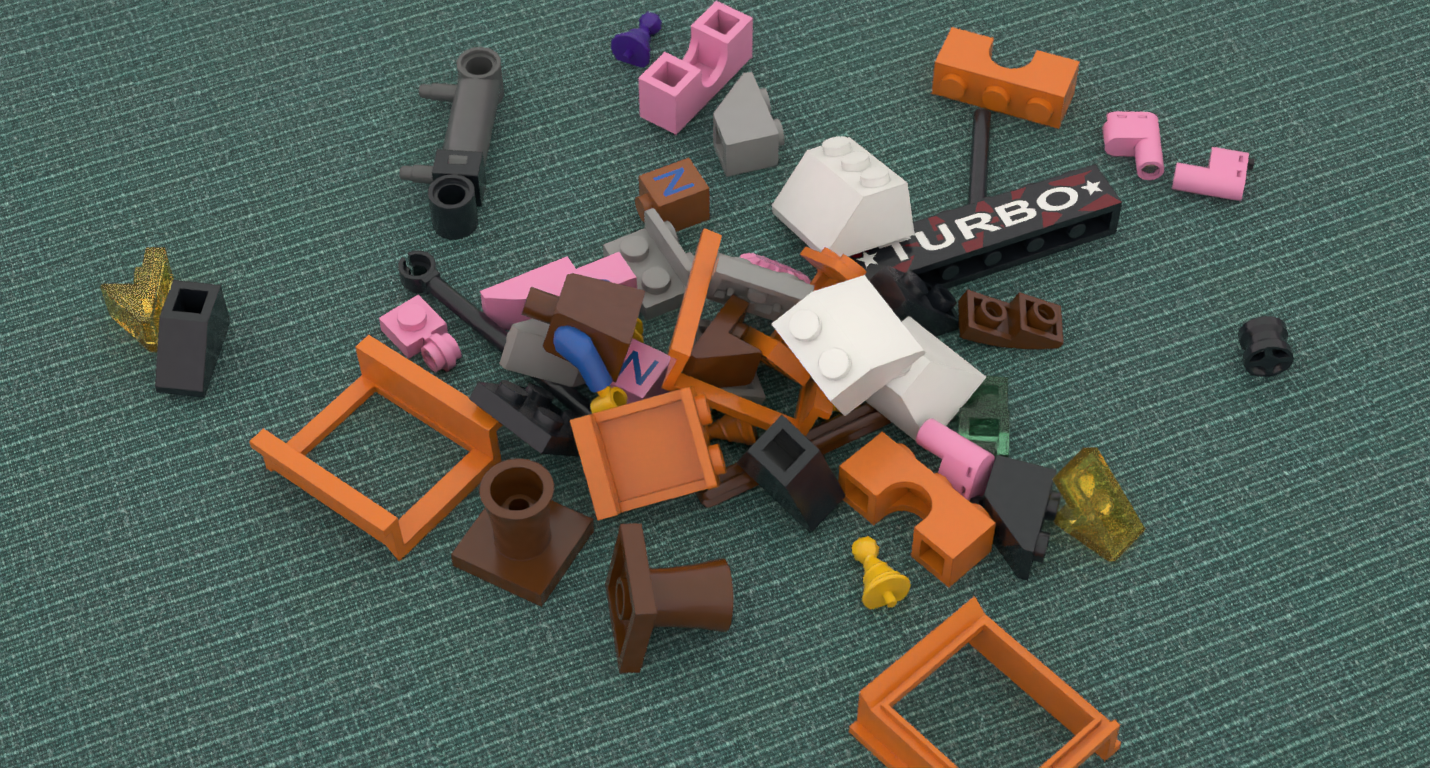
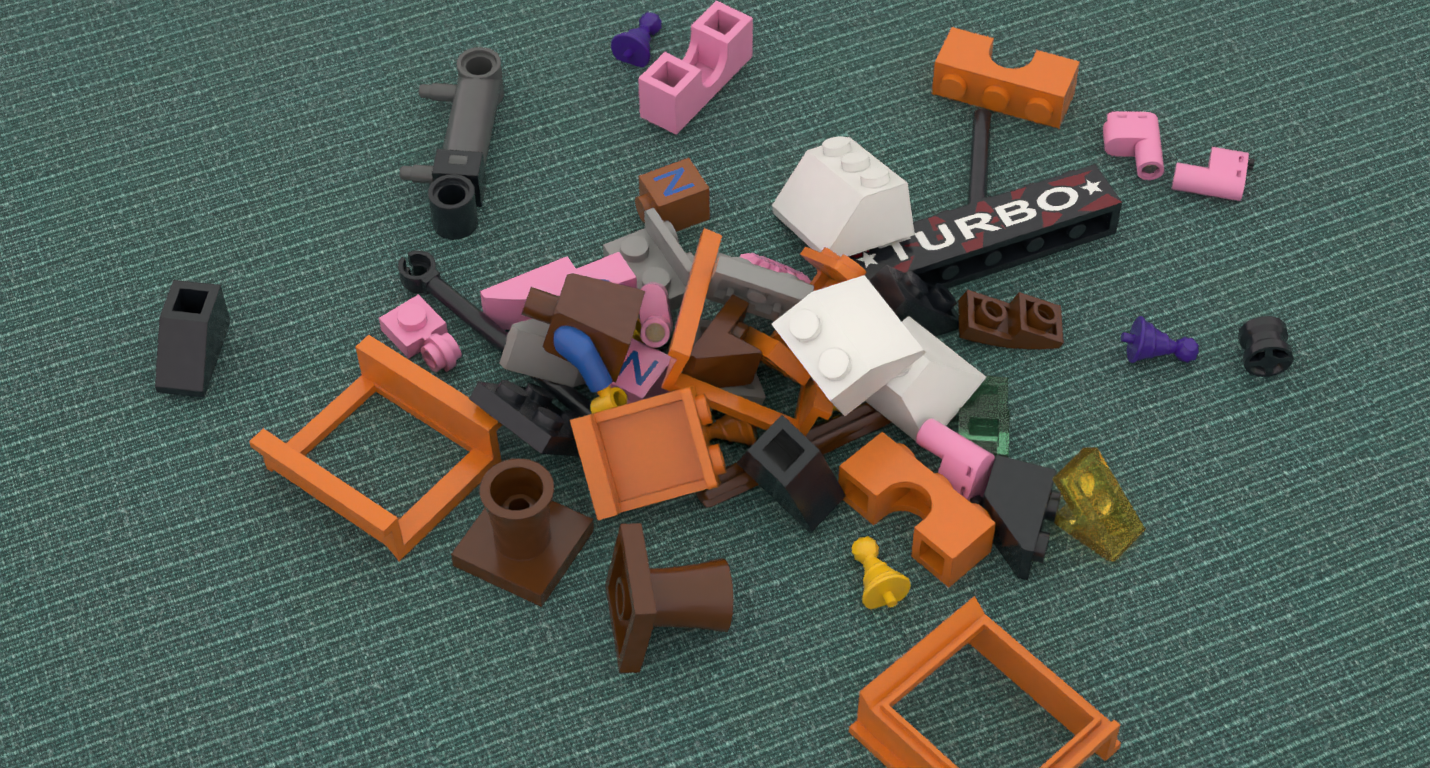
clear yellow slope [100,247,174,352] -> none
light grey slope [713,71,785,177] -> none
none -> bright pink piece [639,282,673,348]
none -> dark purple piece [1121,316,1199,364]

